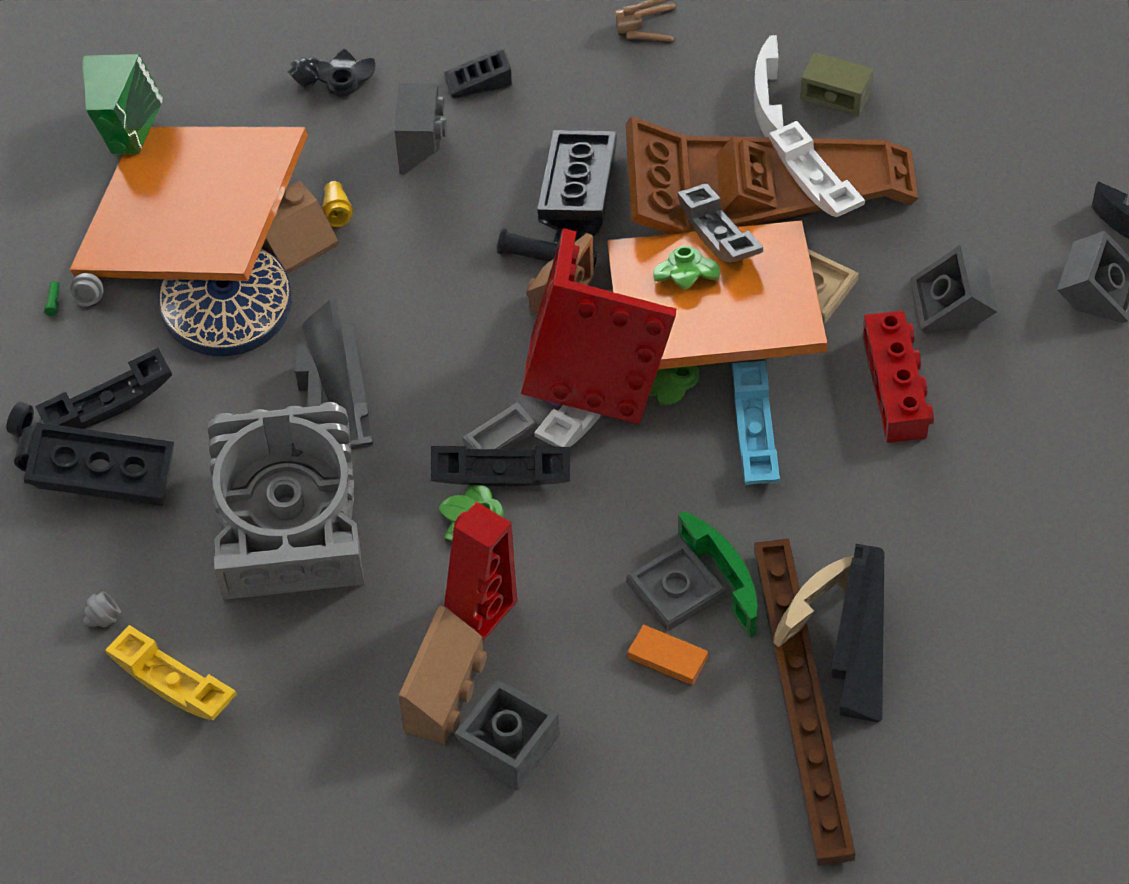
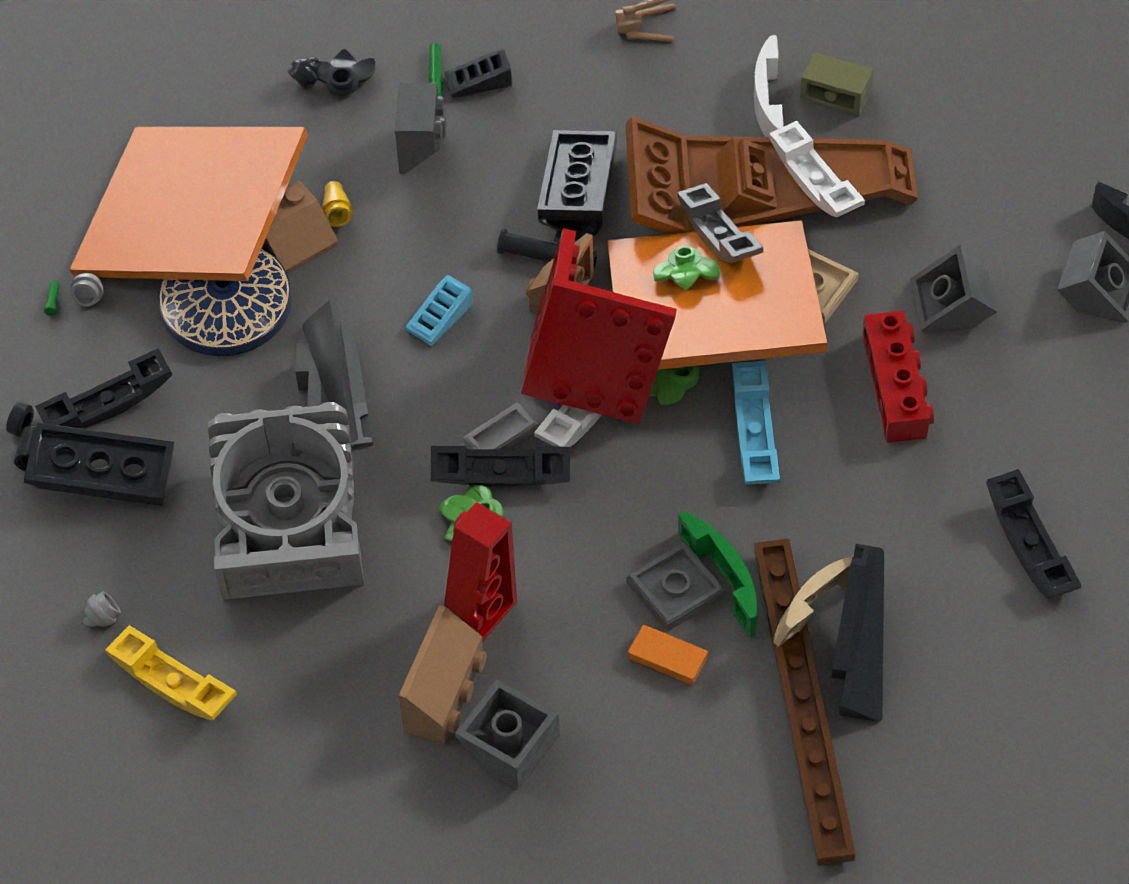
slope [82,54,164,154] -> none
none -> medium azure slope [405,275,473,346]
none -> green piece [428,43,442,97]
none -> black slope [986,469,1082,600]

